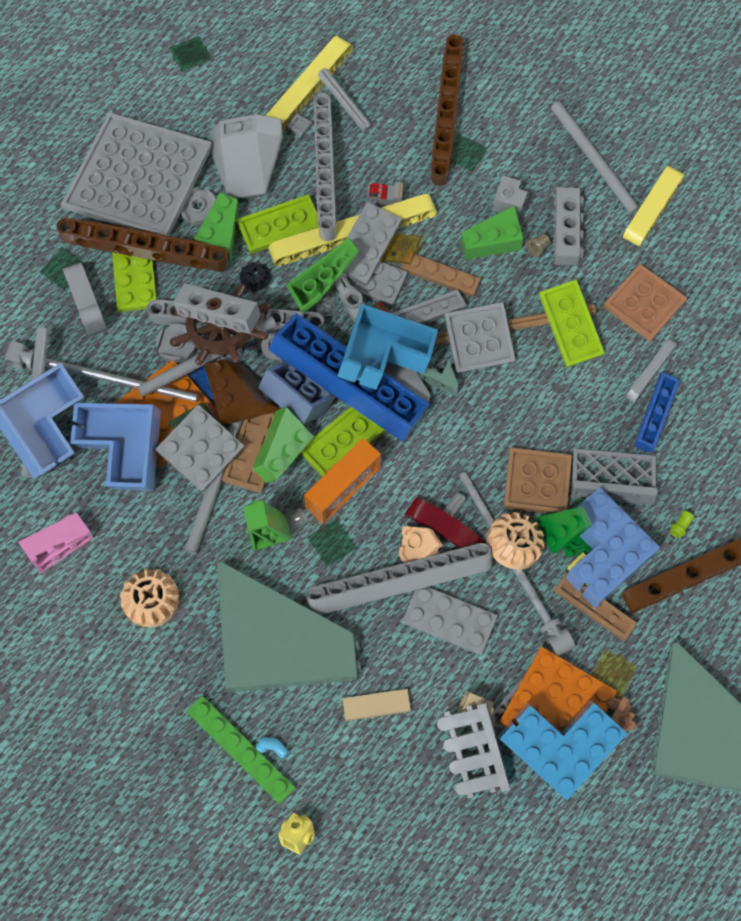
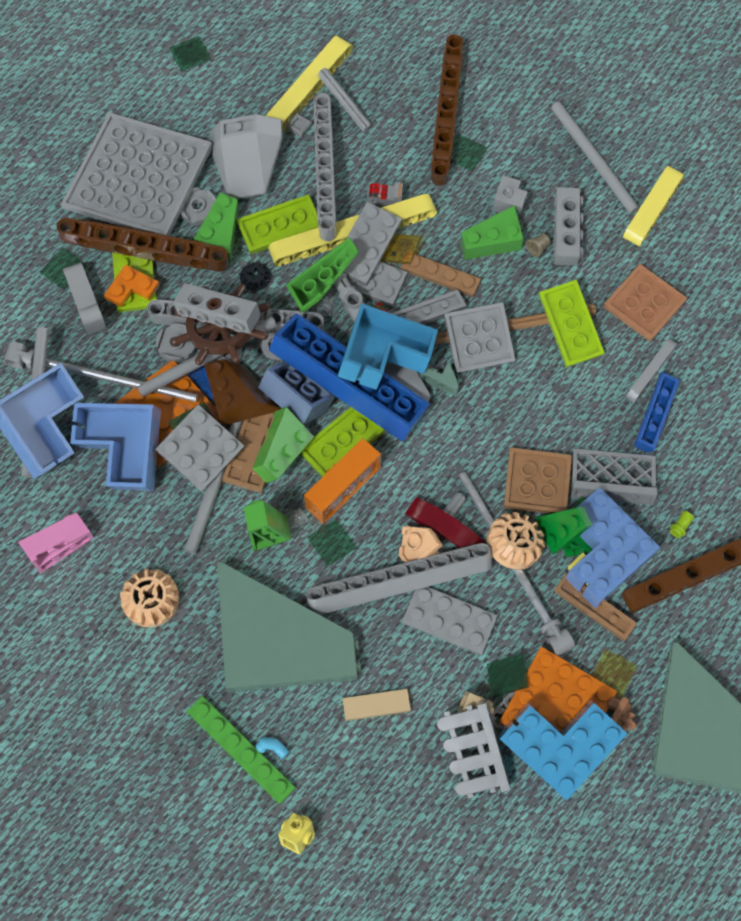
none -> orange plate [104,265,160,307]
none -> clear green piece [487,654,529,698]

